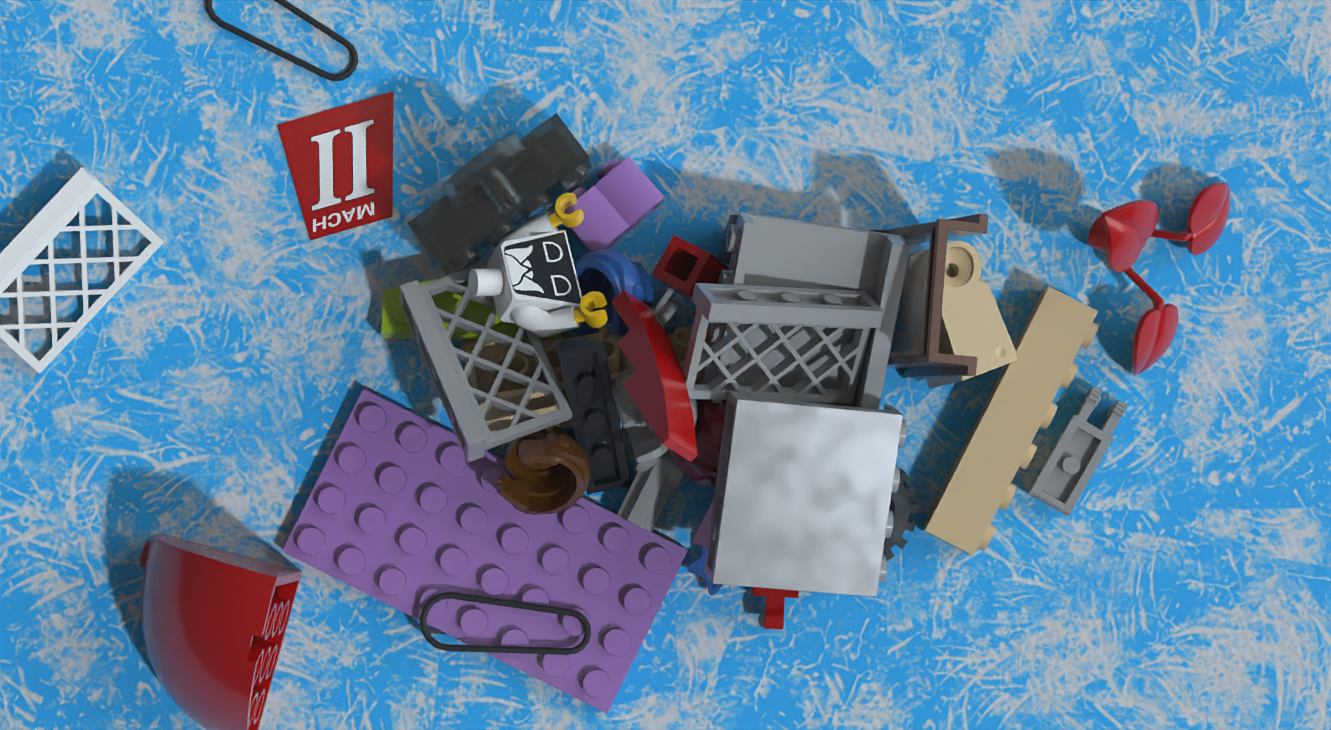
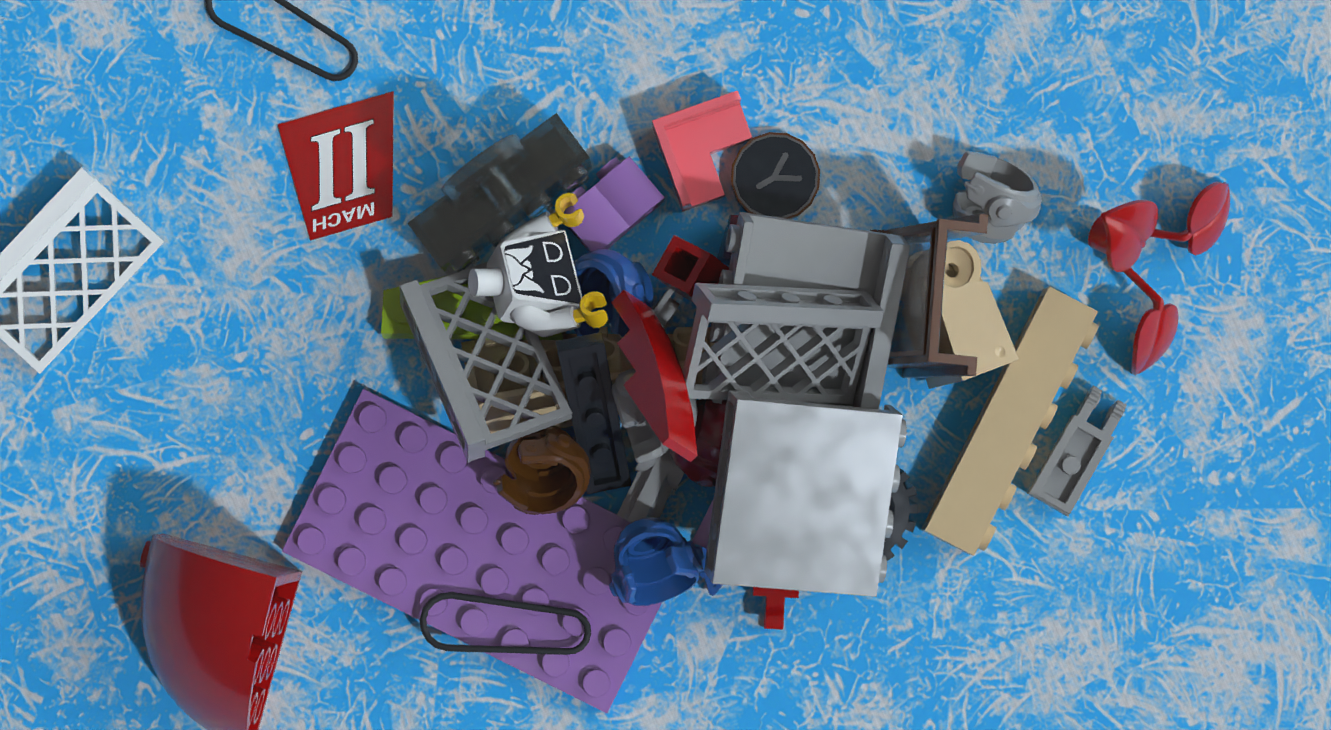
none -> blue helmet [609,518,705,606]
none -> coral panel [652,91,752,212]
none -> black tile [731,132,820,219]
none -> light grey helmet [953,151,1042,244]

